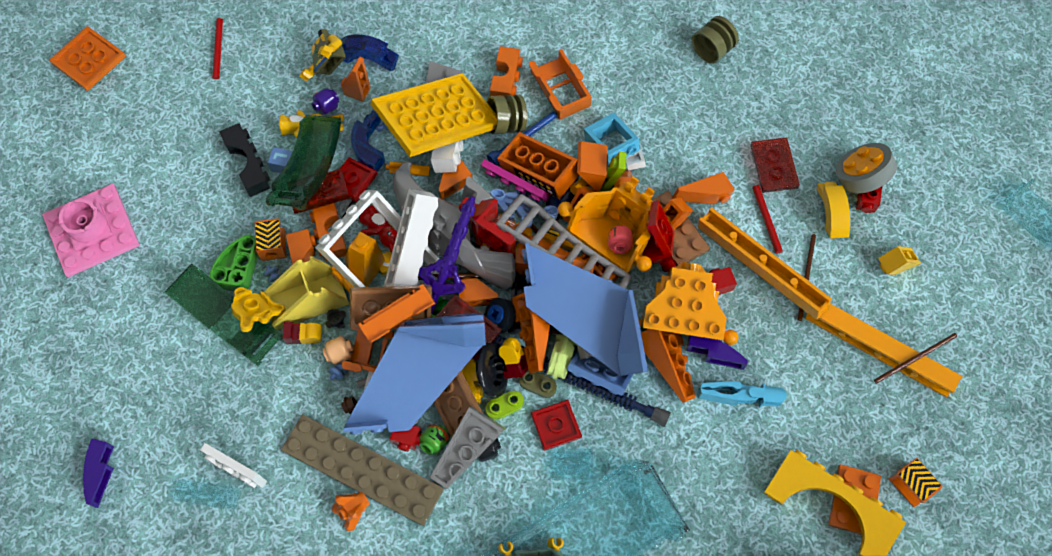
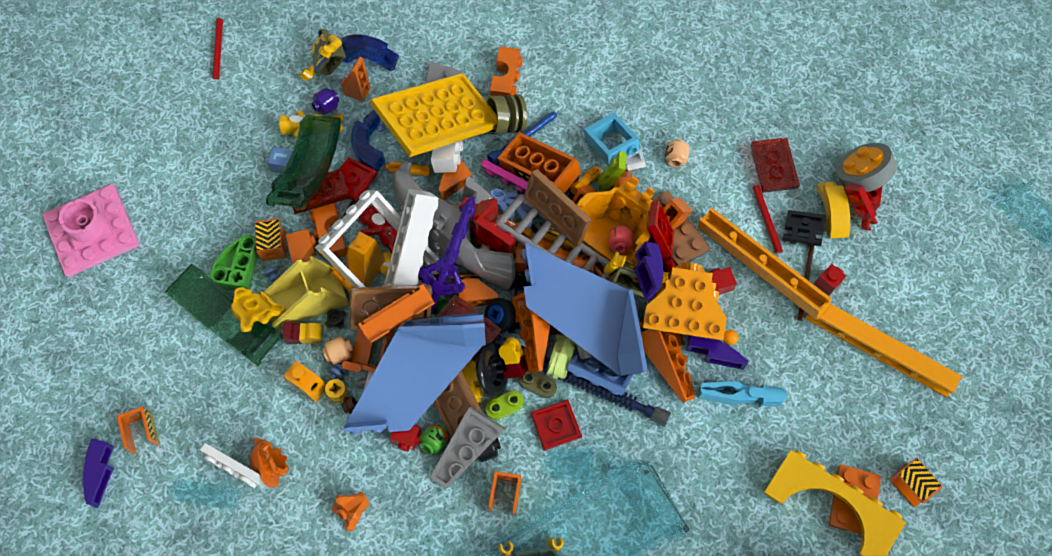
orange plate [49,26,126,91] -> none
black arch [219,123,271,197] -> none
dark tan plate [281,414,444,527] -> none
orange piece [529,49,592,120] -> none
orange slope [577,141,607,191] -> none
orange slope [672,172,735,205] -> none
olive wheel [691,16,739,64] -> none
reddish brown axle [874,333,957,384] -> none
yellow slope [878,246,921,275] -> none
none -> orange piece [117,406,160,454]
none -> orange hair [250,438,290,488]
none -> light orange torso [283,361,326,403]
none -> yellow wheel [325,379,348,402]
none -> orange piece [488,471,522,516]
none -> medium nougat plate [524,169,592,247]
none -> torso [604,252,669,297]
none -> dark purple slope [634,241,663,301]
none -> light nougat head [665,139,690,167]
none -> black plate [783,210,826,247]
none -> red brick [814,263,846,296]
none -> red plate [844,184,877,231]

